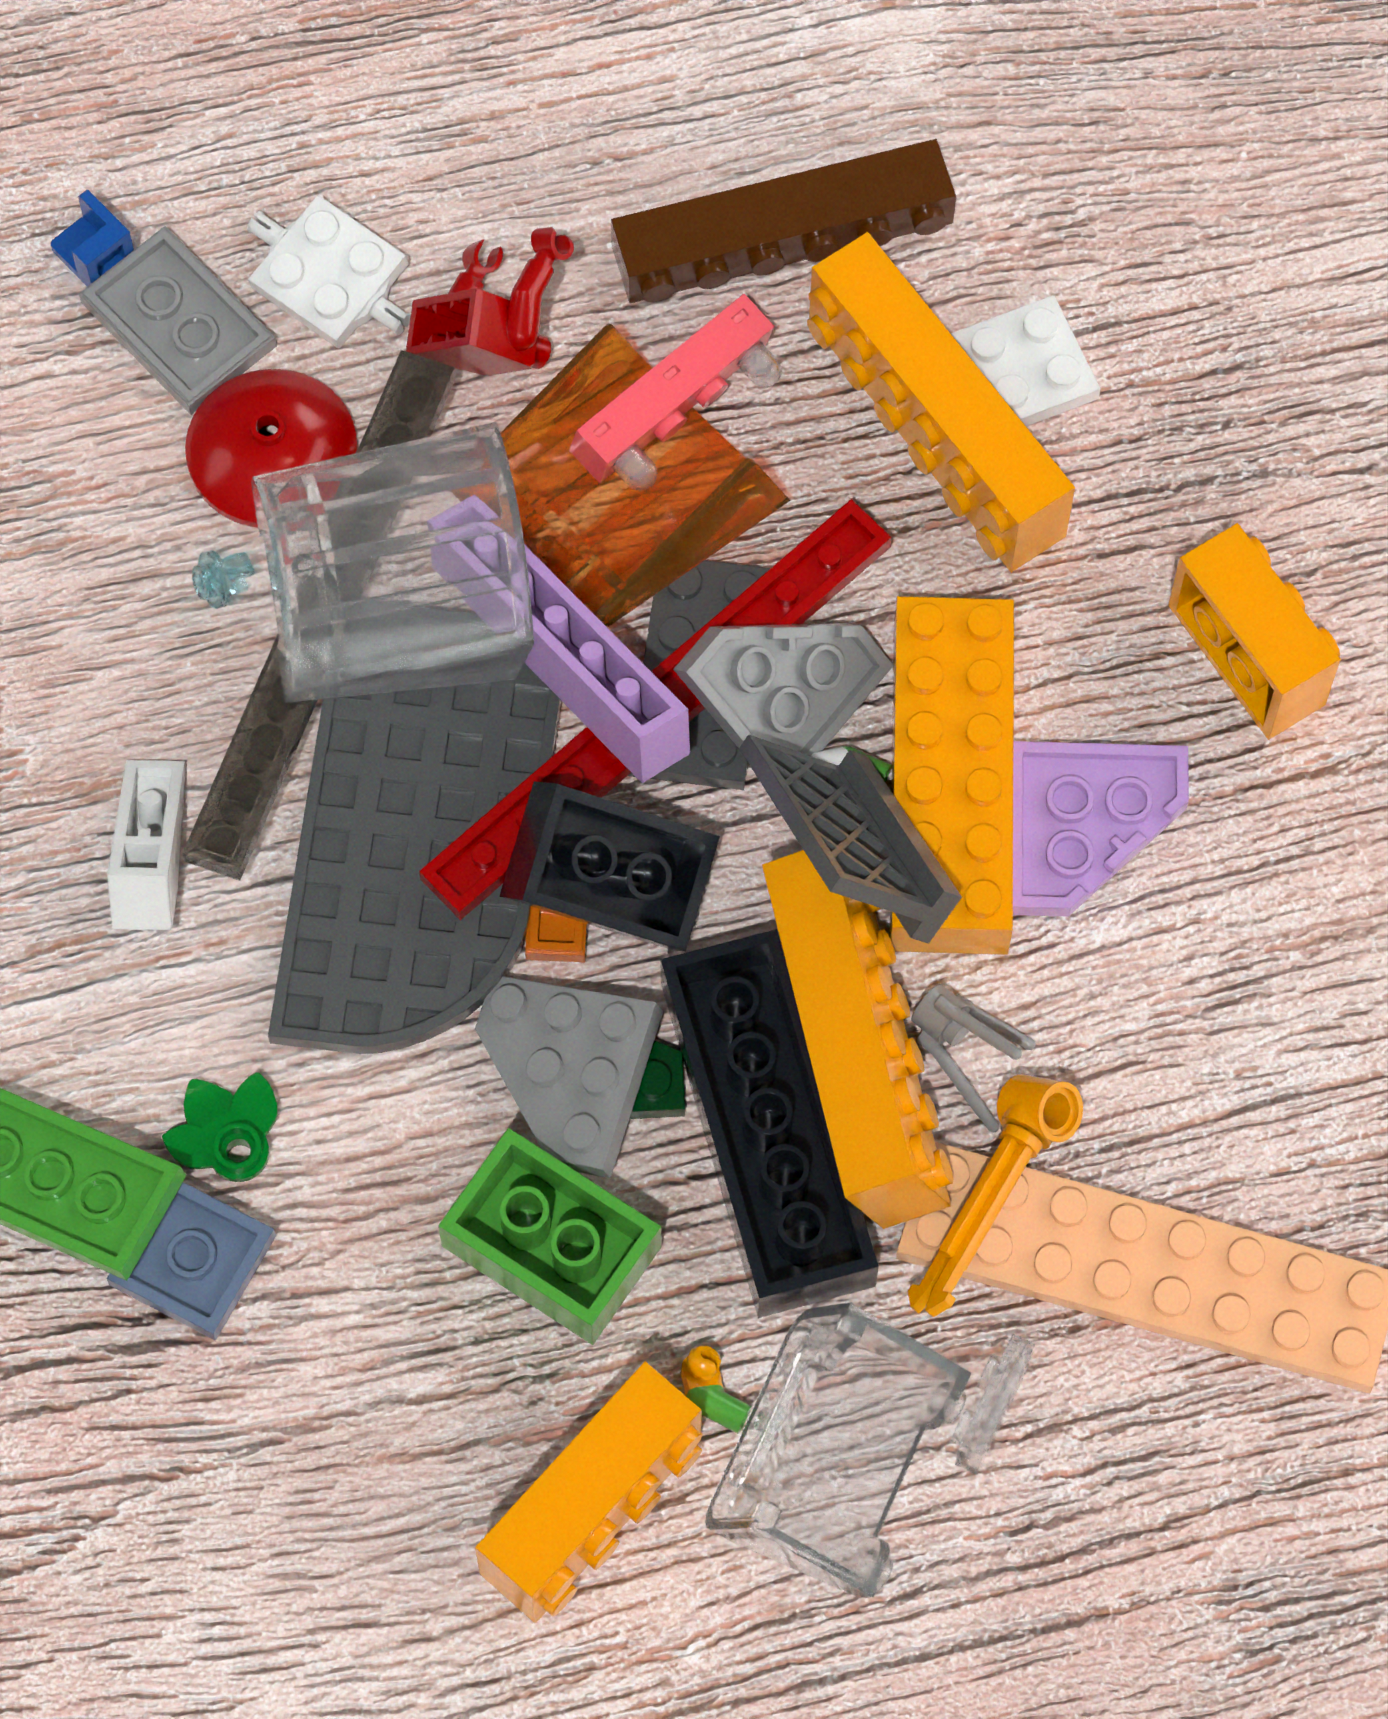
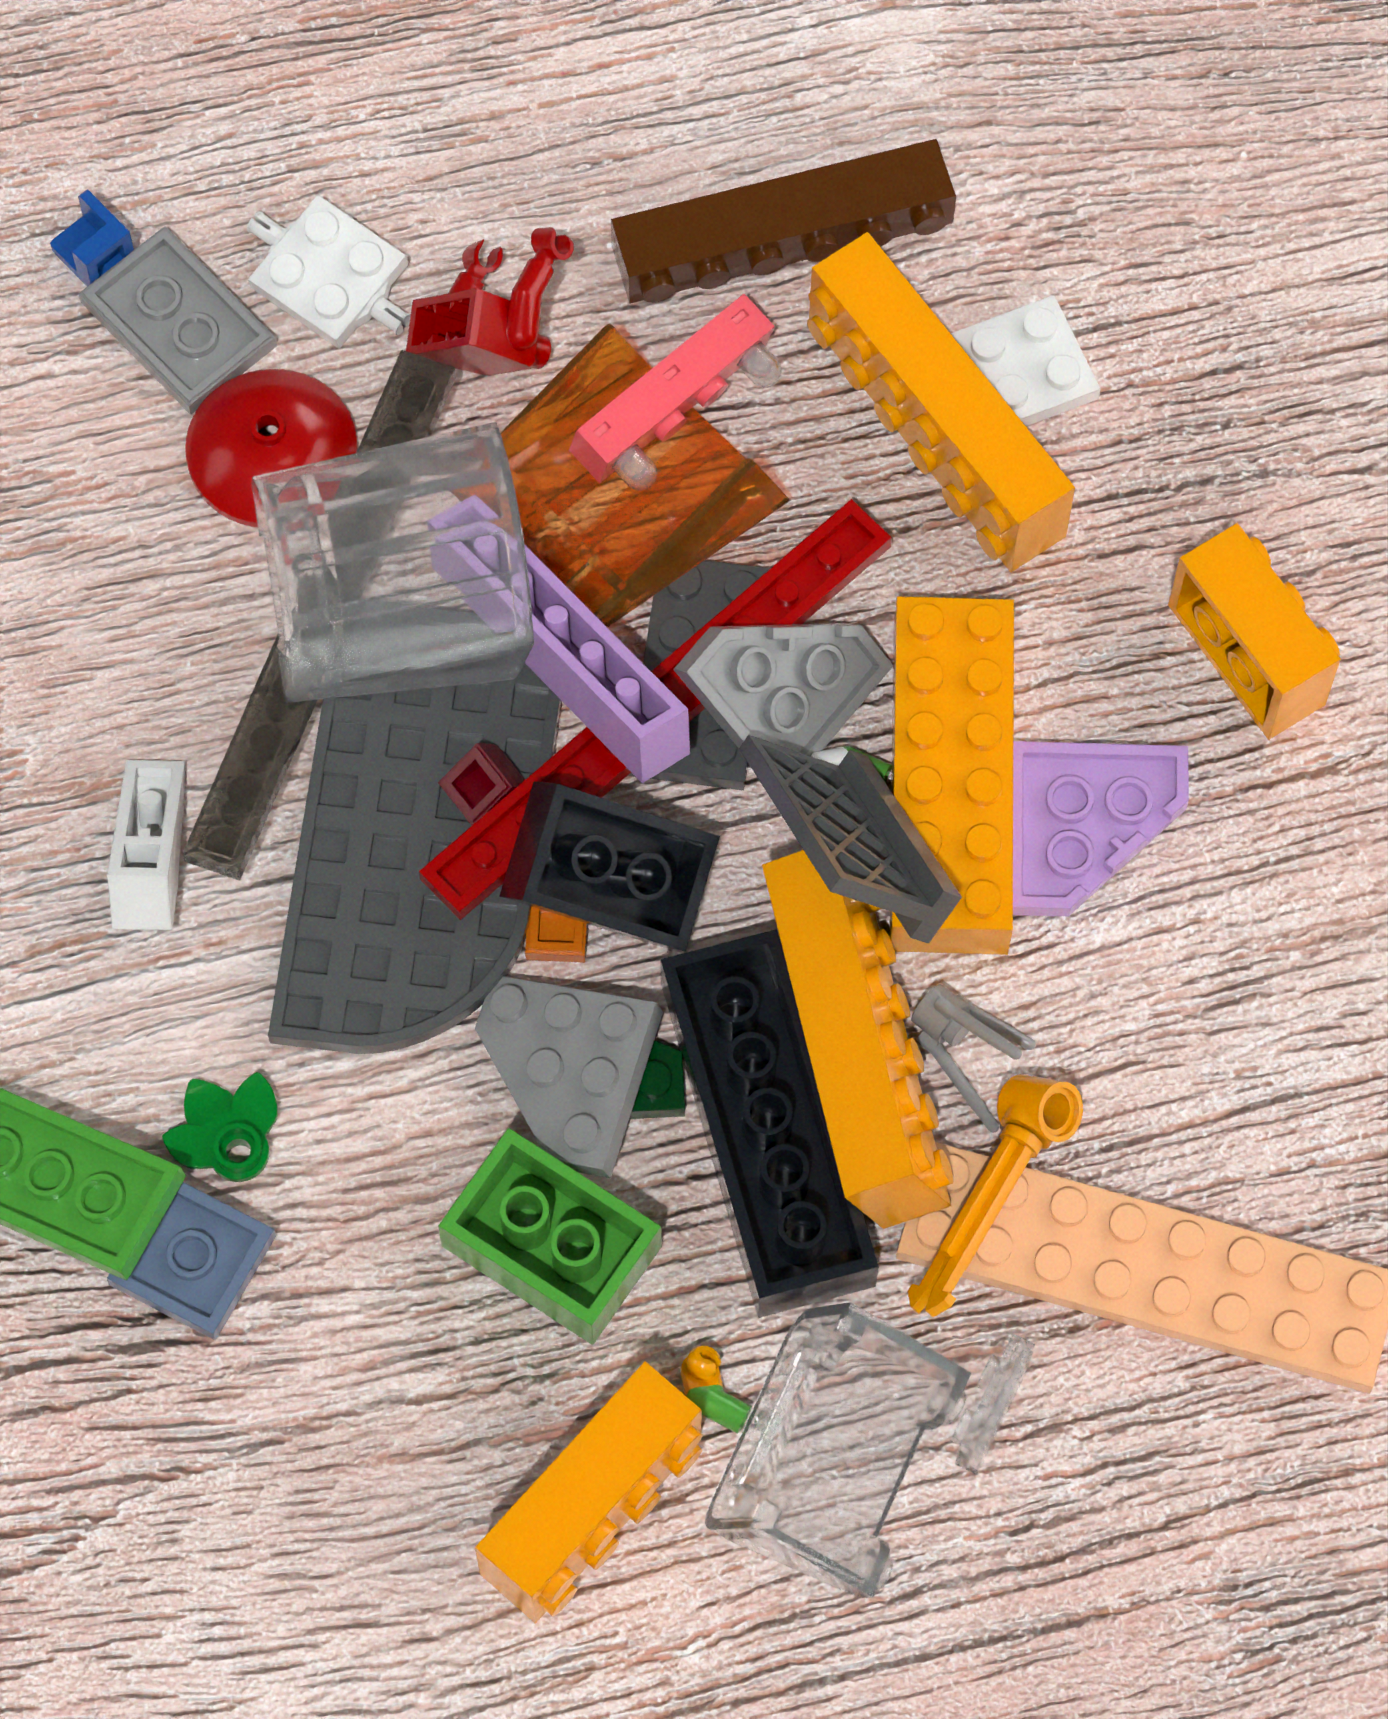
clear light blue plate [192,550,255,609] -> none
none -> dark red slope [438,743,525,825]

